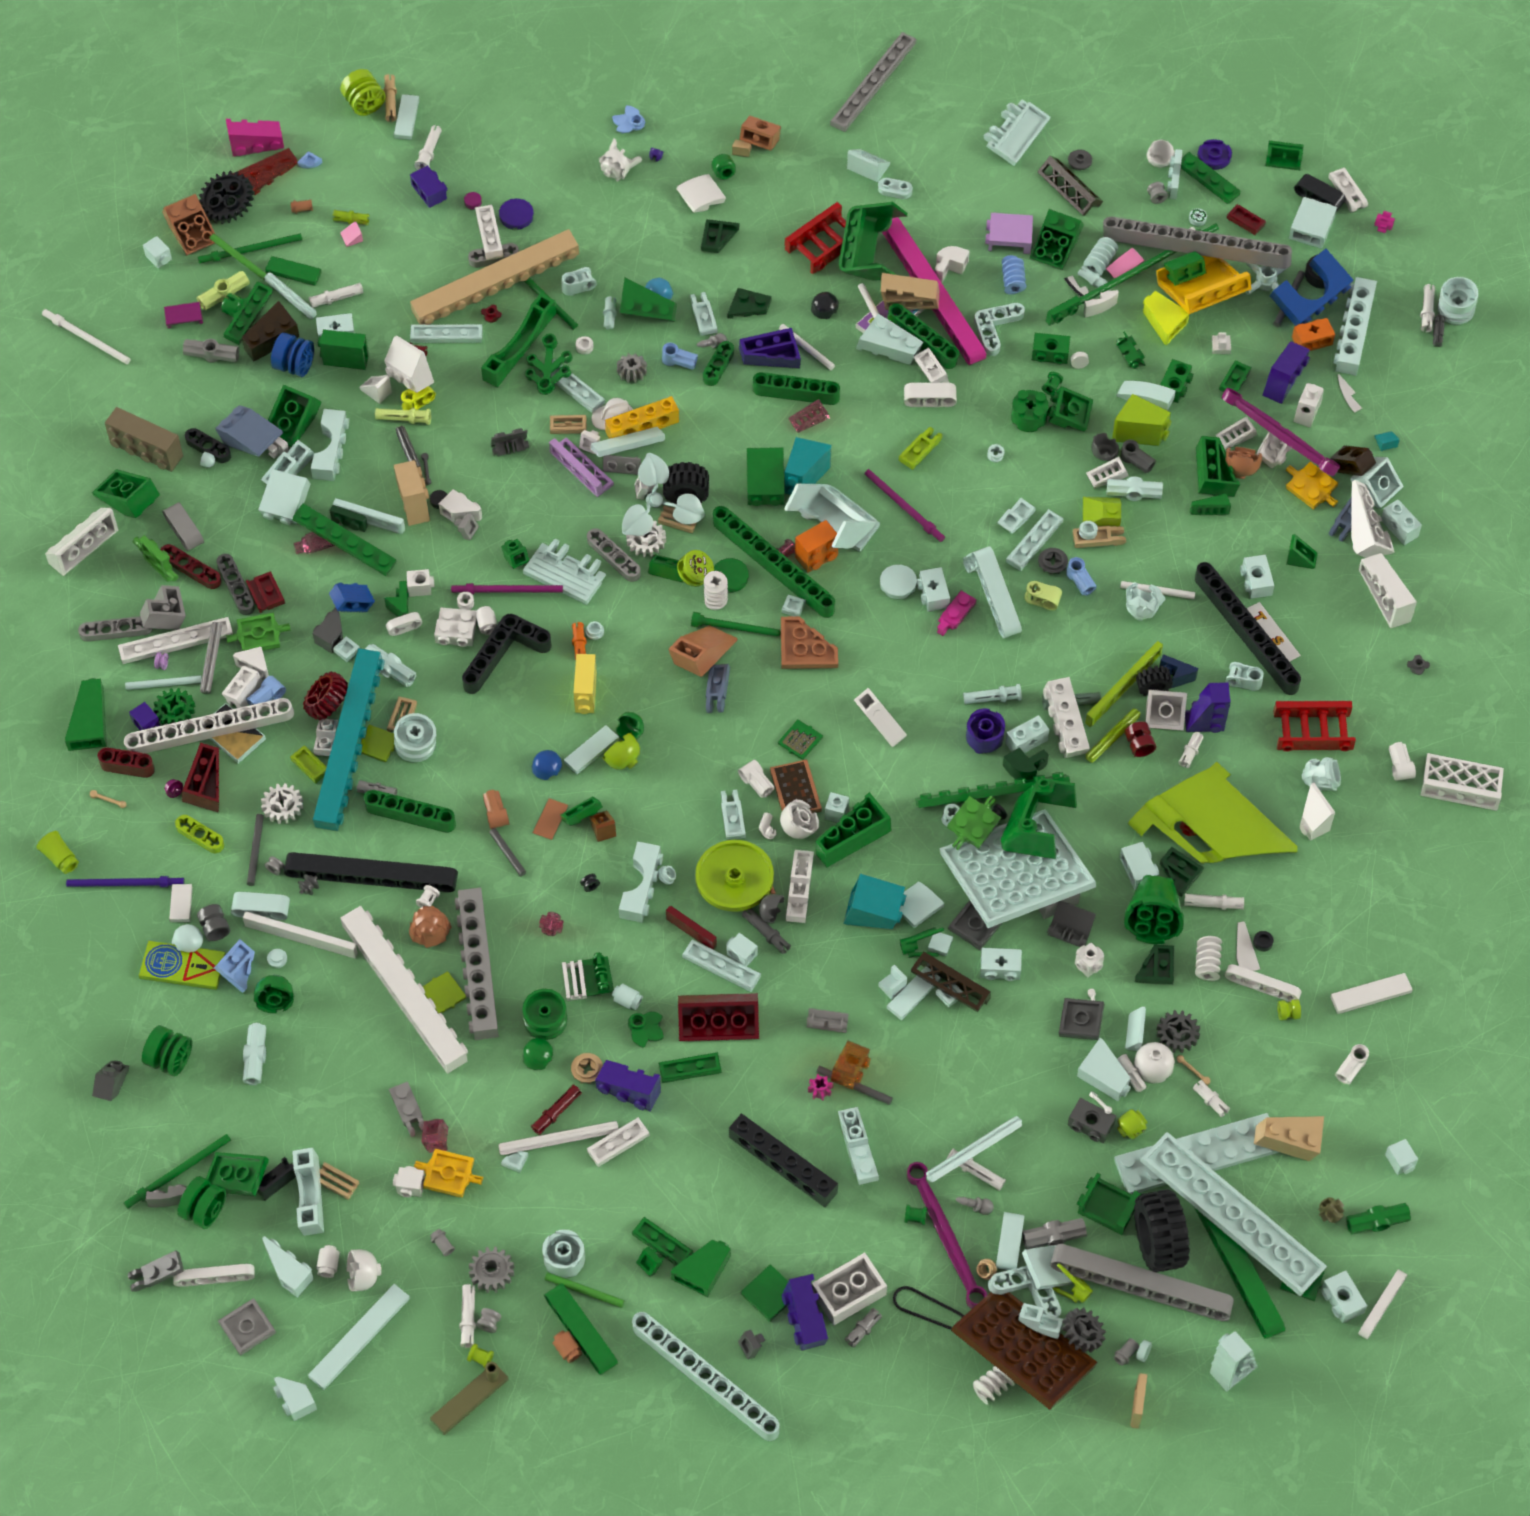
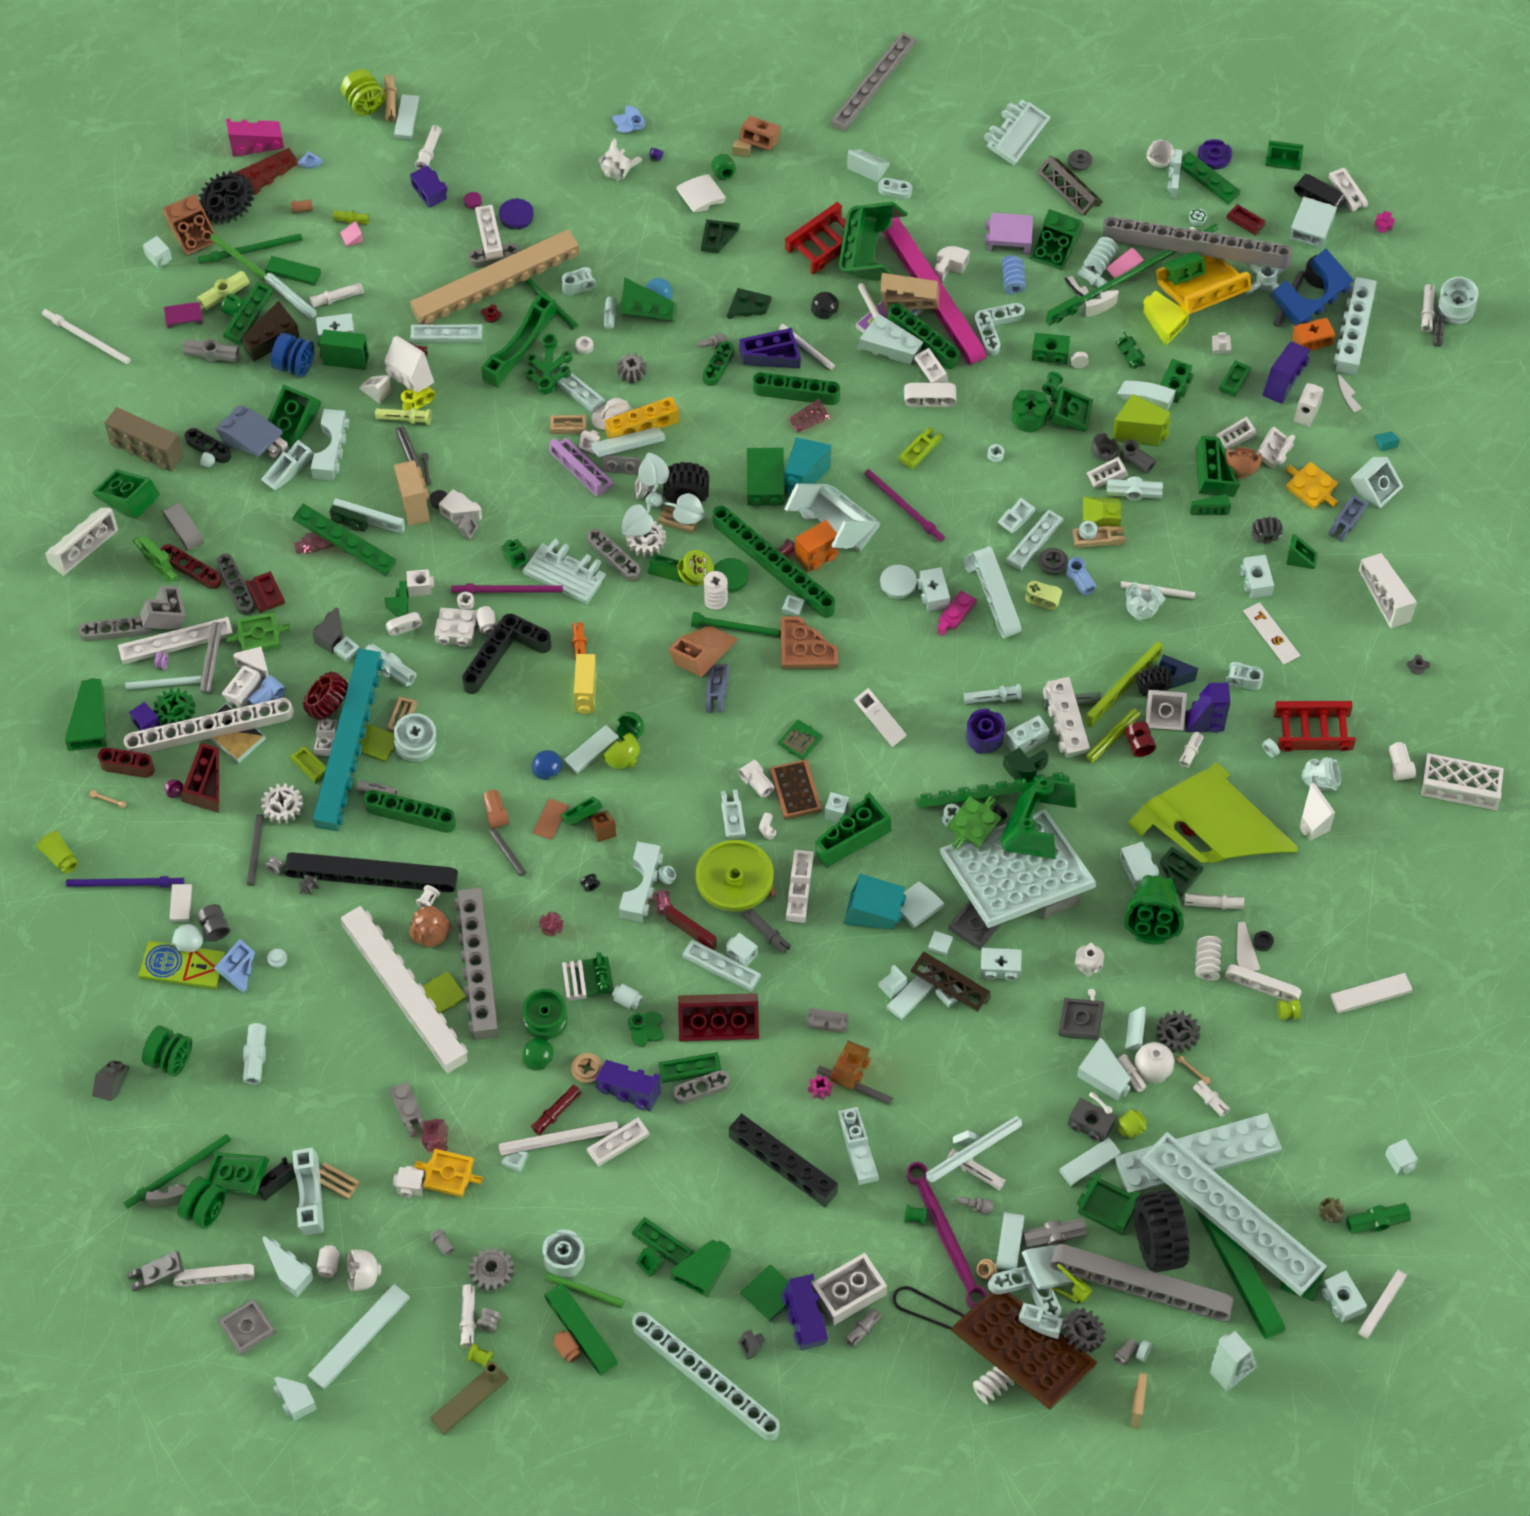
lime beam [175,815,225,854] -> none
light aqua beam [231,892,290,920] -> none
white tile [243,912,358,958] -> none
green cylinder [254,975,294,1014] -> none
light aqua brick [258,469,311,525] -> none
blue brick [329,582,375,613] -> none
dark grey hinge [491,428,529,456] -> none
light aqua plate [585,621,604,640] -> none
light blue piece [662,342,698,370] -> none
light aqua hinge [690,292,718,336] -> none
dark grey hair [759,894,784,923] -> none
white cylinder [780,799,819,839] -> none
green plant [899,927,944,958] -> none
dark grey hinge [1047,901,1096,947] -> none
dark green wing [1135,944,1174,985] -> none
light grey wheel [1147,182,1168,204] -> none
black beam [1195,562,1301,695] -> none
magenta piece [1221,387,1340,476] -> none
tan wedge [1254,1116,1324,1161] -> none
dark brown brick [1330,445,1376,476] -> none
white piece [1335,1044,1369,1085] -> none
white wedge [1351,480,1395,558] -> none
light aqua brick [1381,500,1422,545] -> none
none -> clear pink bush [652,889,674,915]
none -> light grey beam [674,1070,730,1104]
none -> light aqua tile [953,1130,981,1145]
none -> light aqua tile [1059,1138,1121,1187]
none -> dark grey gear [1251,516,1283,544]
none -> light aqua tile [1262,738,1280,758]

